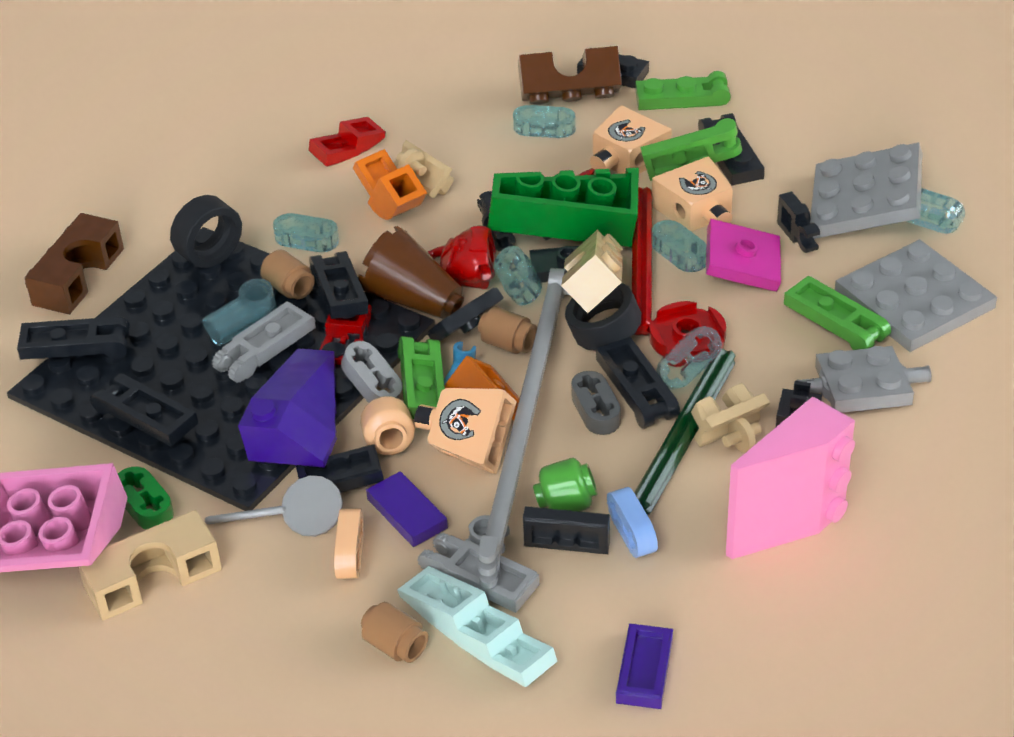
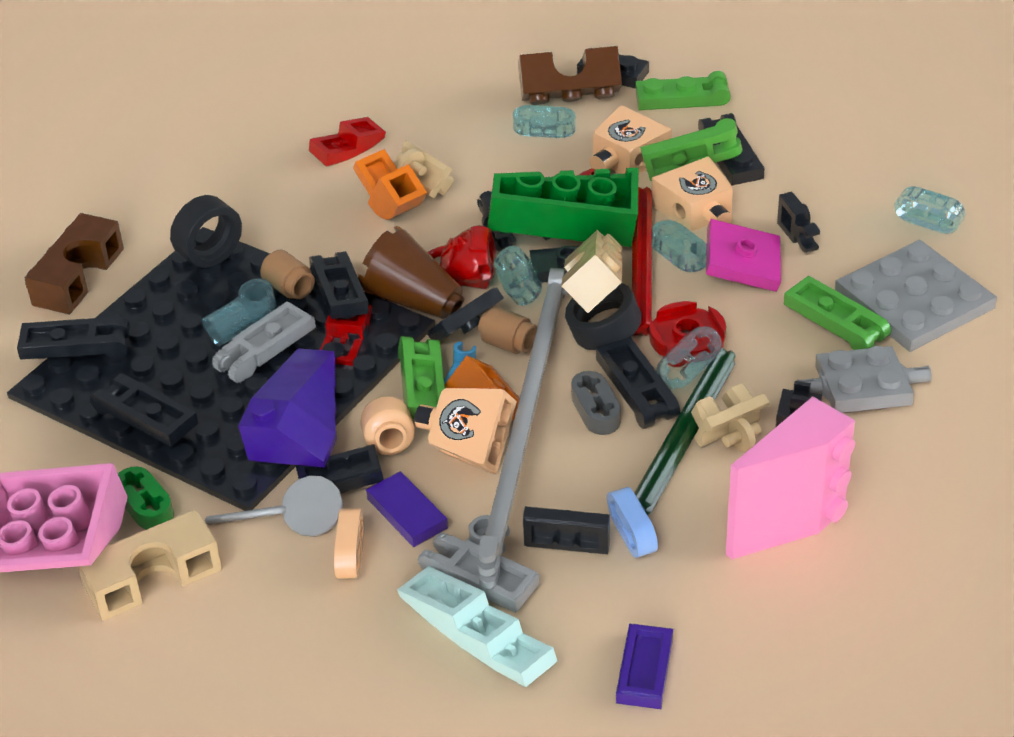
clear light blue beam [273,213,339,252] -> none
light grey beam [341,341,403,403] -> none
medium nougat brick [361,602,428,663] -> none
bright green head [533,458,598,511] -> none
light grey plate [810,142,923,239] -> none

